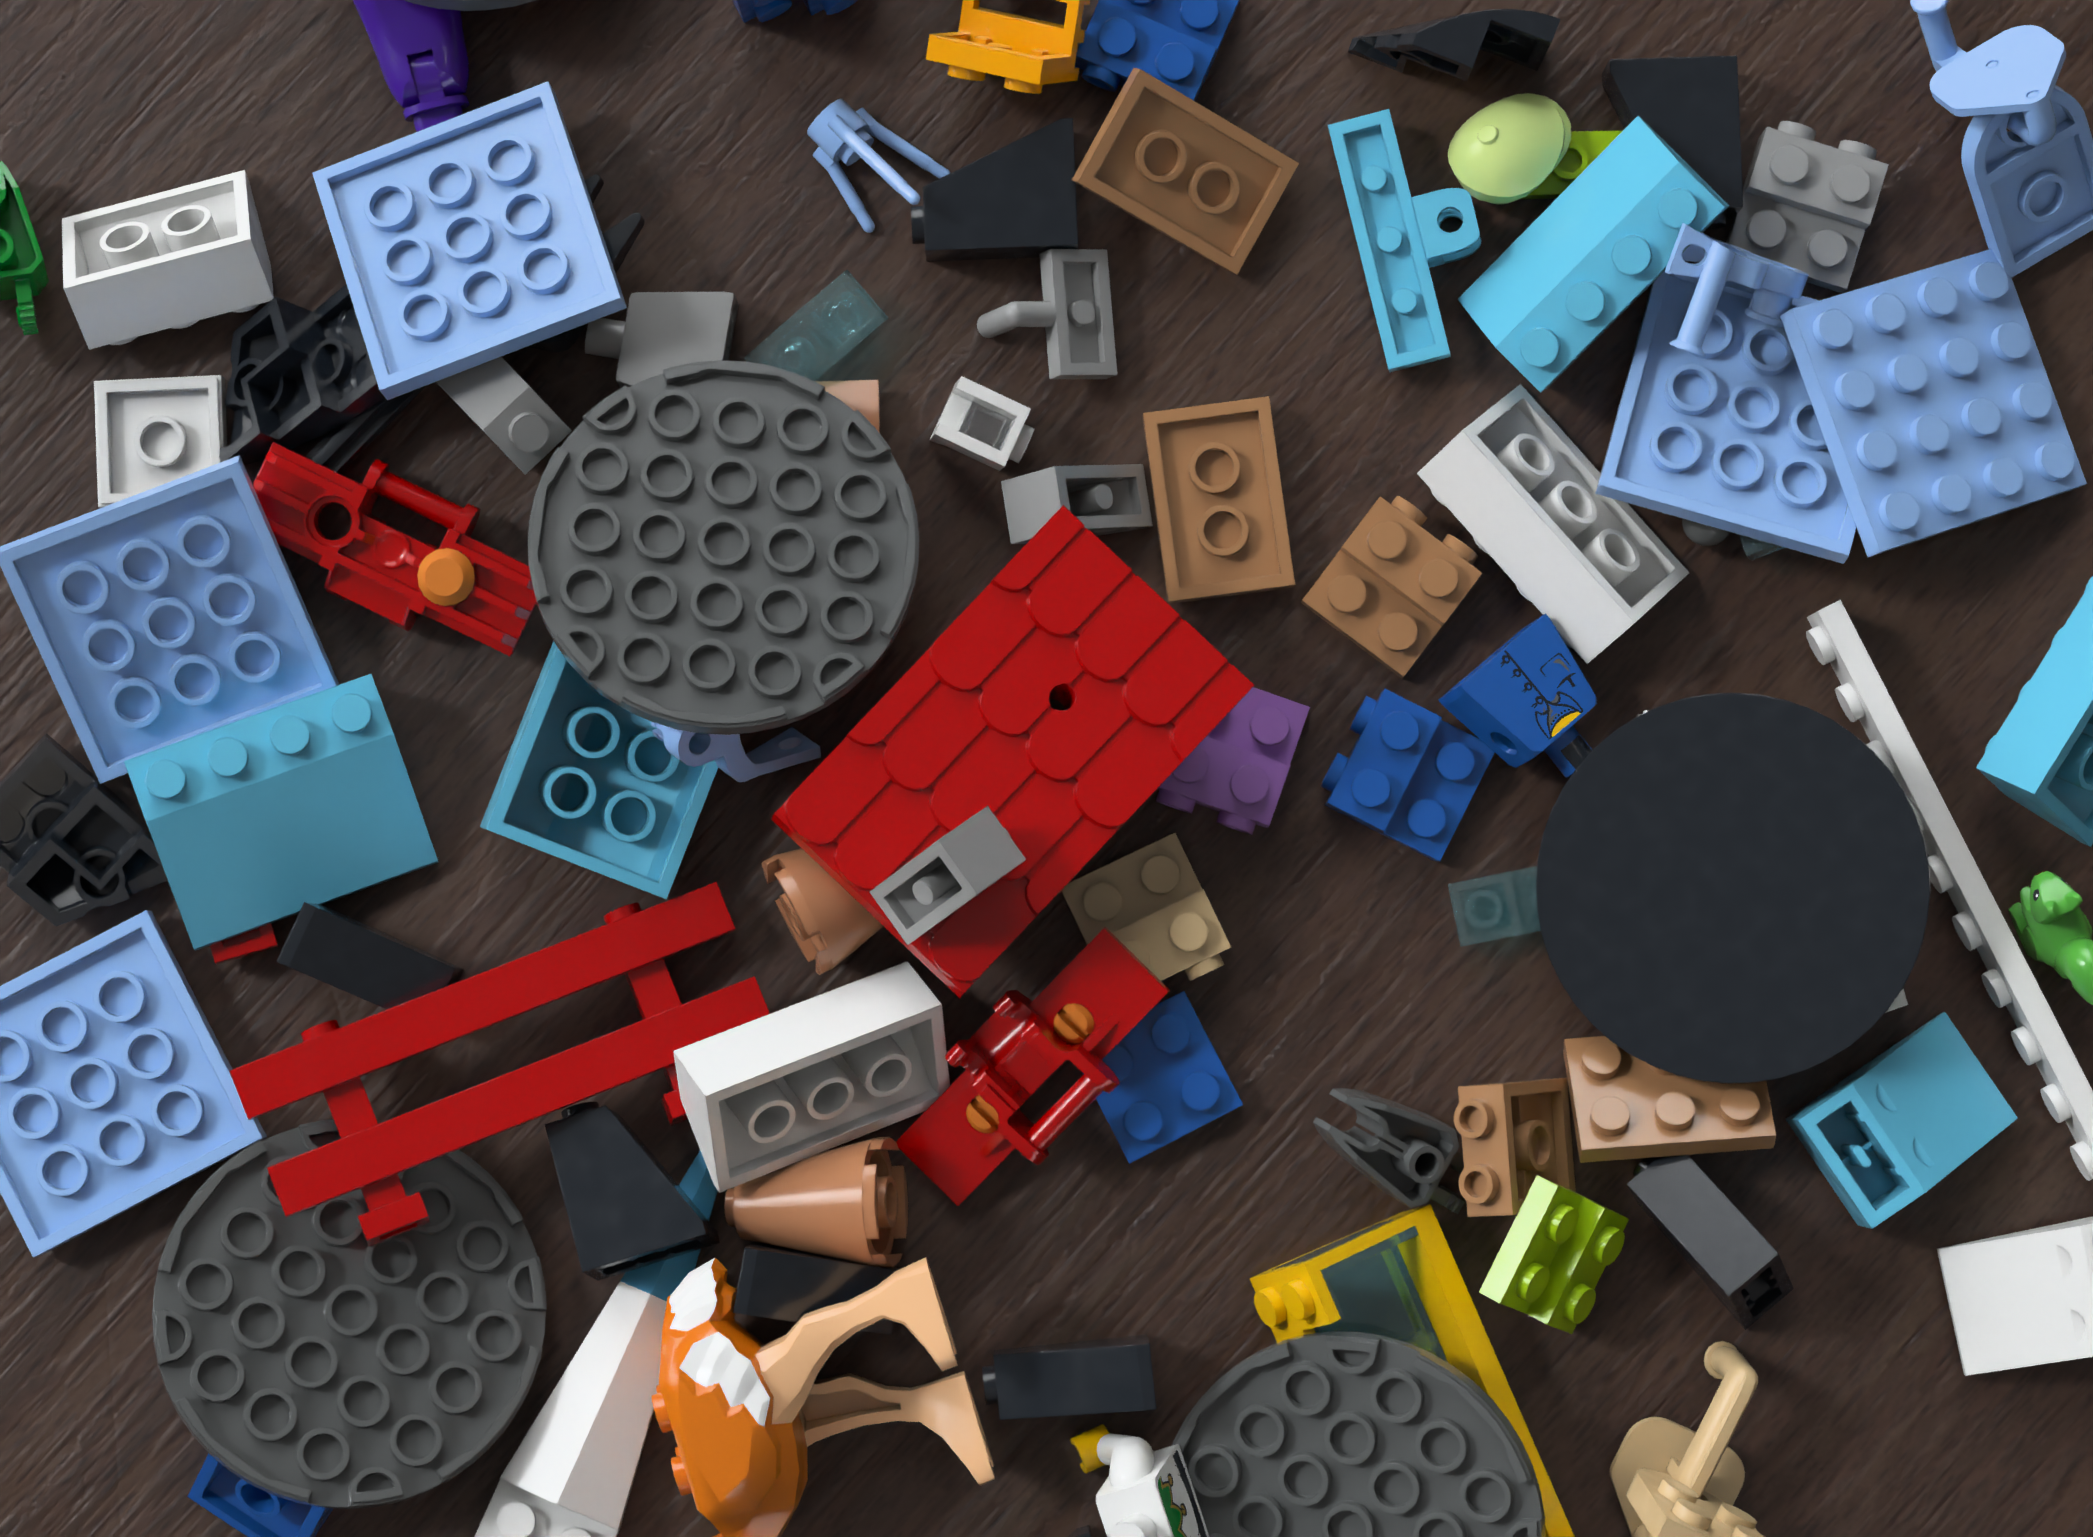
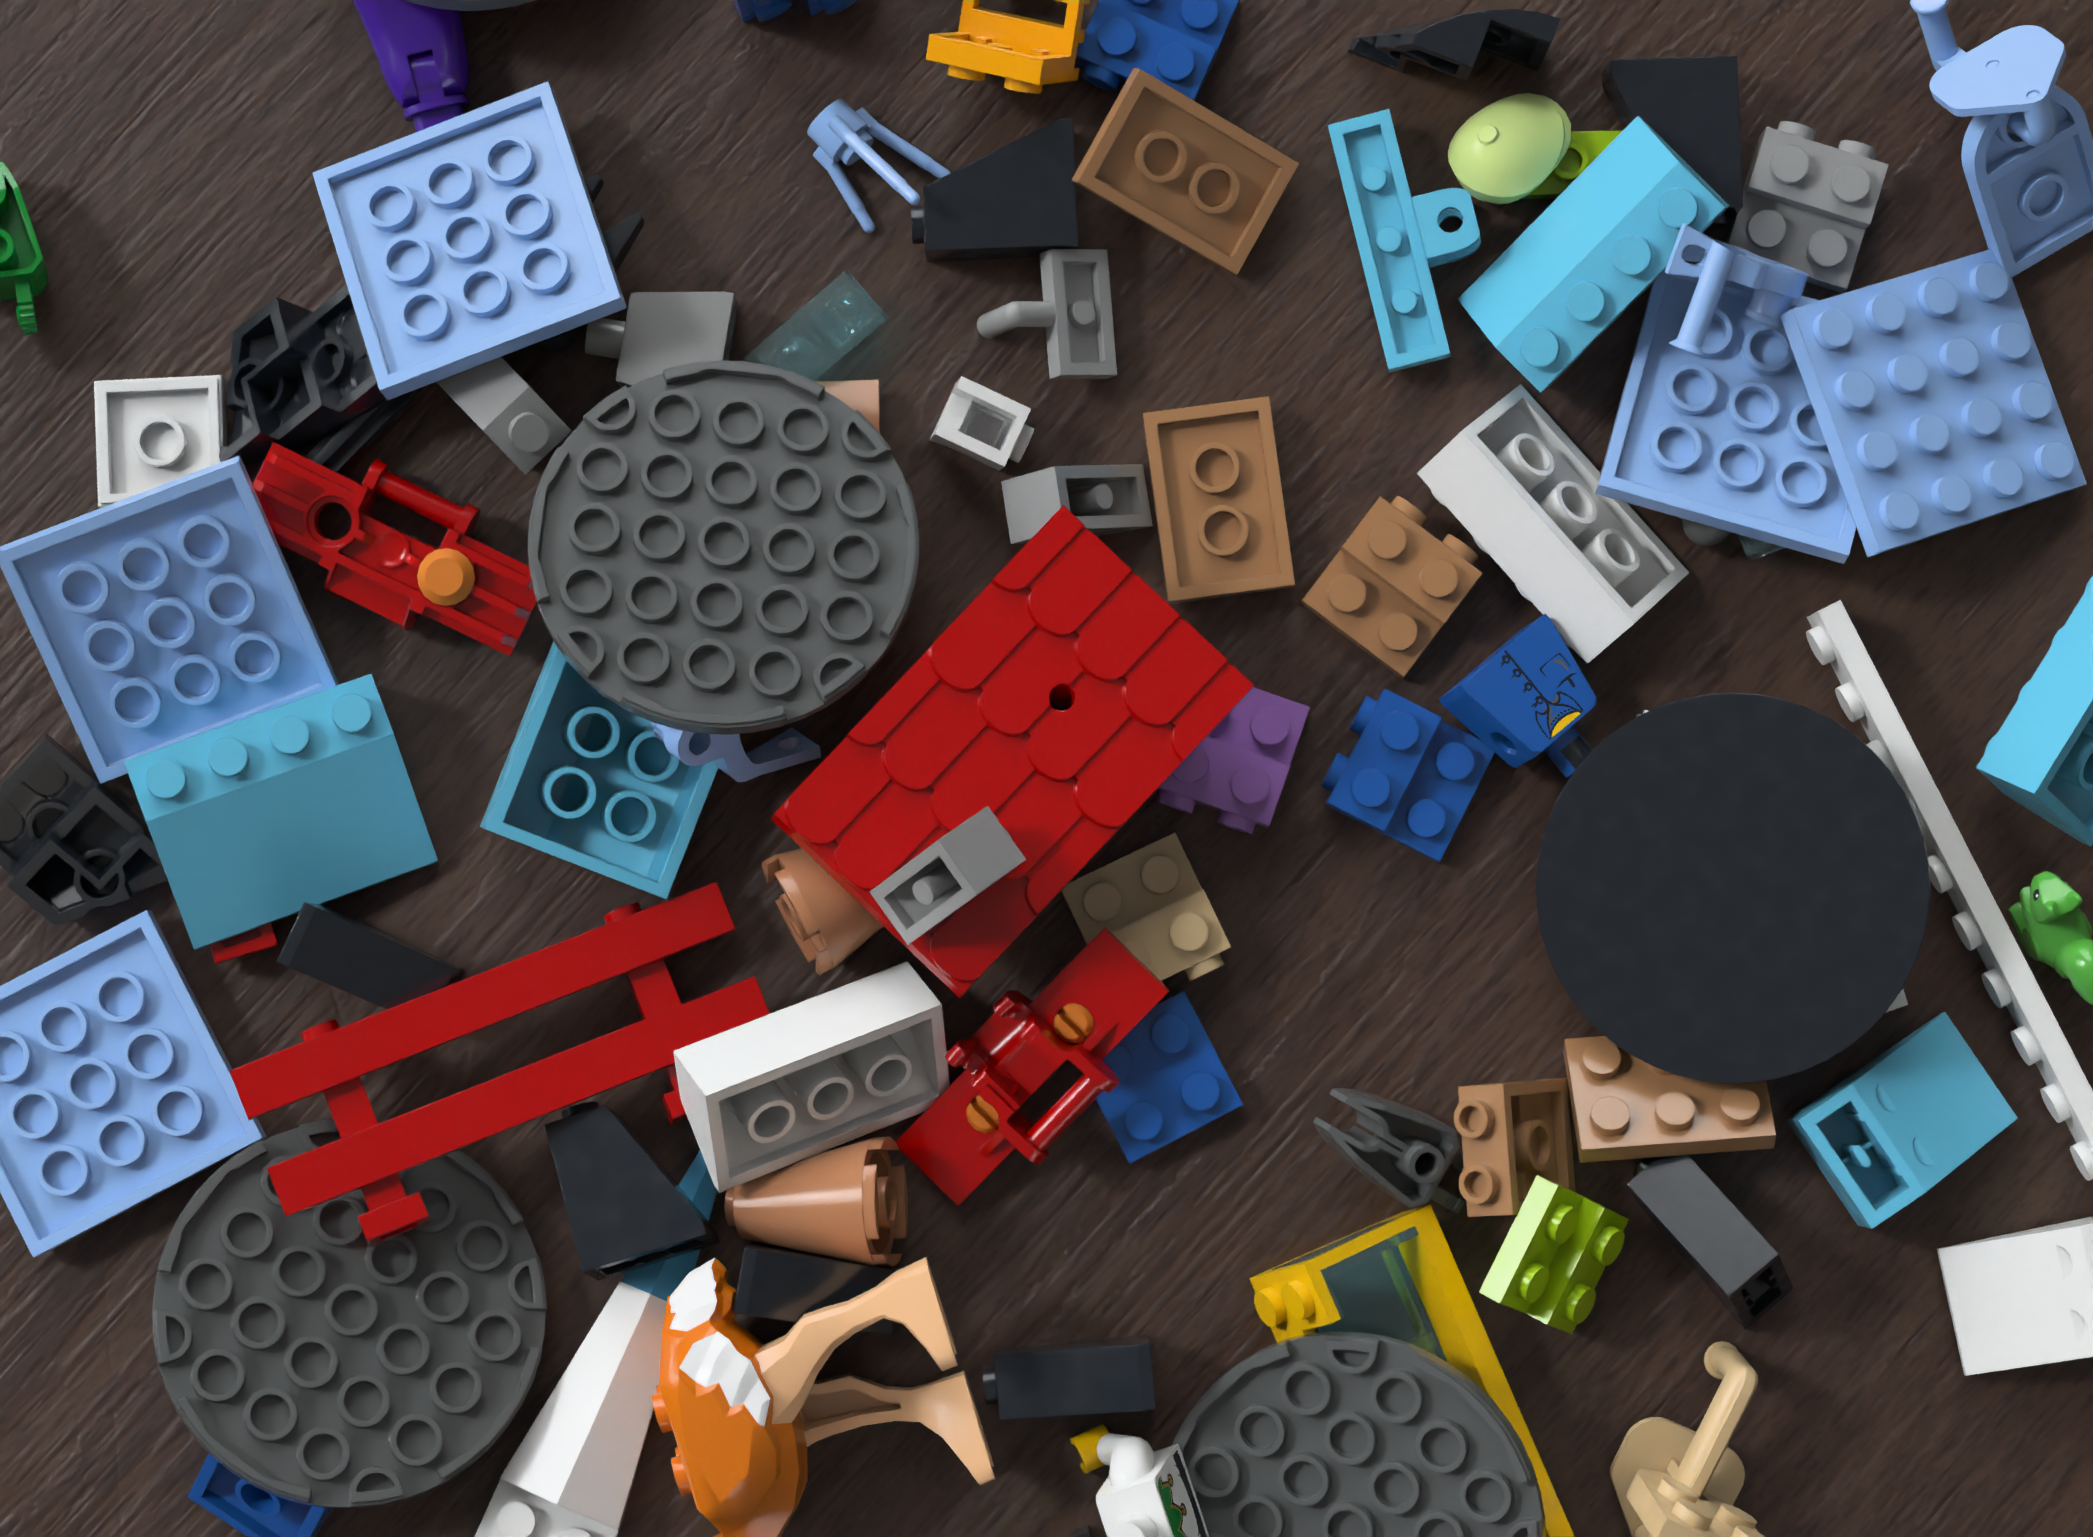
white slope [62,170,274,349] -> none
clear light blue slope [1448,866,1541,947] -> none

